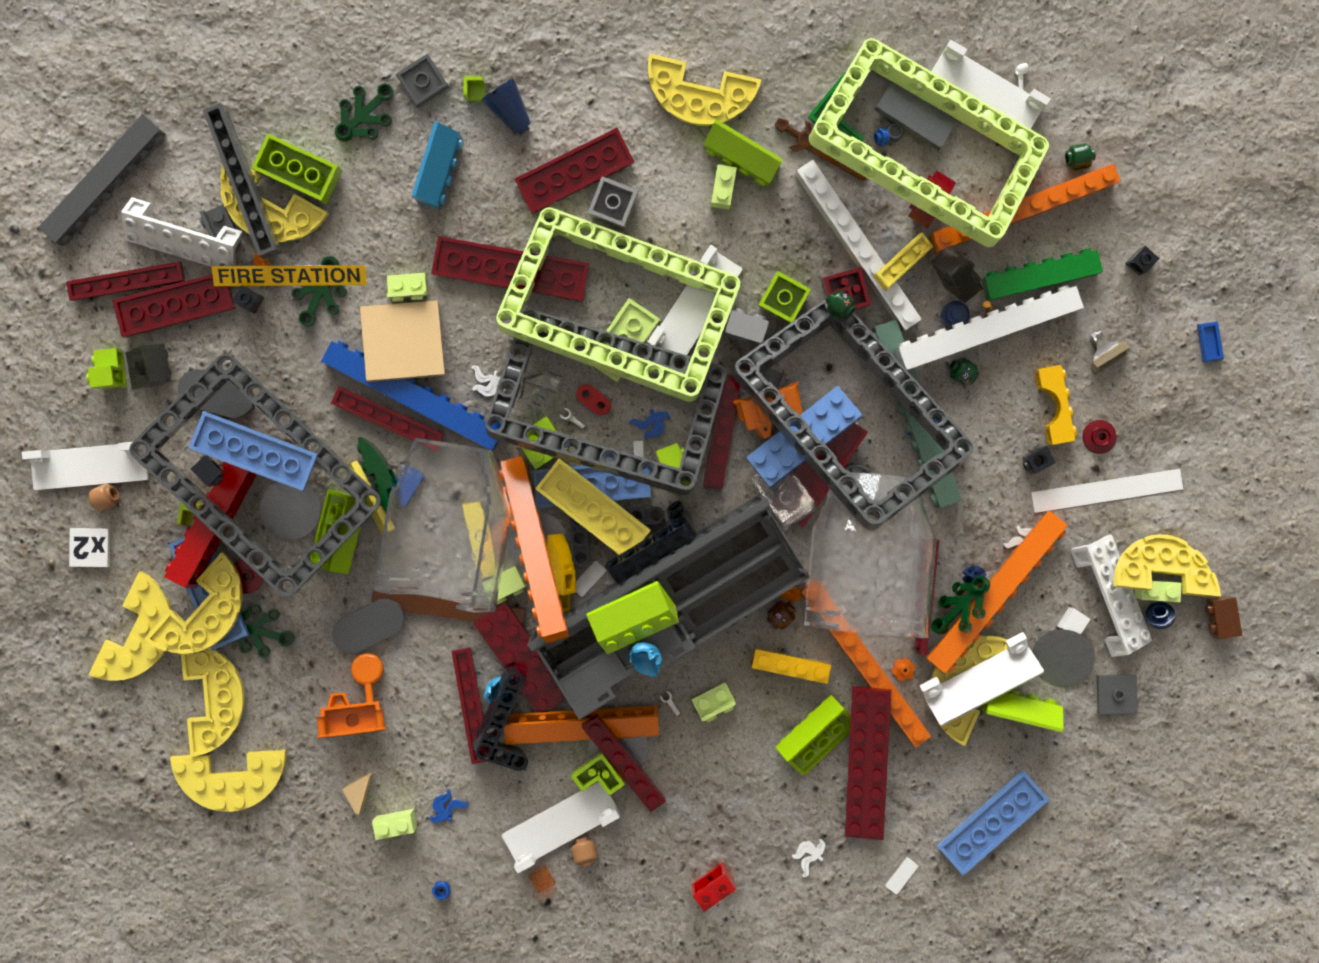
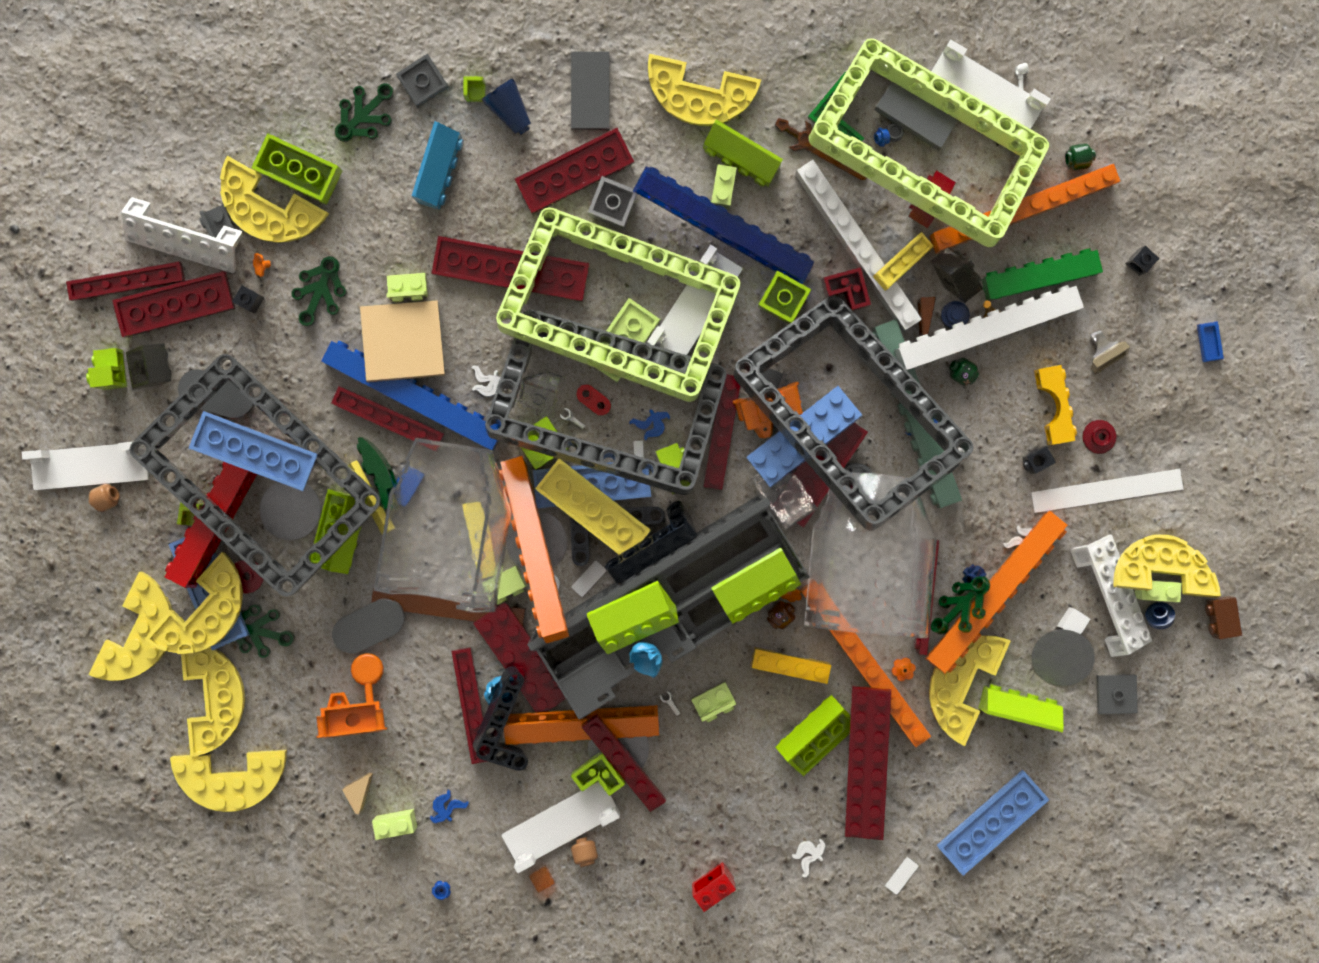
dark grey brick [38,114,165,246] -> none
white tile [69,528,111,567] -> none
black brick [191,455,226,487] -> none
dark grey brick [203,103,282,260] -> none
yellow sticker [211,265,367,286] -> none
yellow slope [547,533,576,612] -> none
light grey brick [723,308,769,347] -> none
dark green head [826,291,856,320] -> none
white bracket [920,632,1044,726] -> none
none -> dark grey tile [571,52,610,130]
none -> clear blue brick [632,166,814,284]
none -> lime slope [712,548,801,624]
none -> reddish brown slope [917,297,936,337]

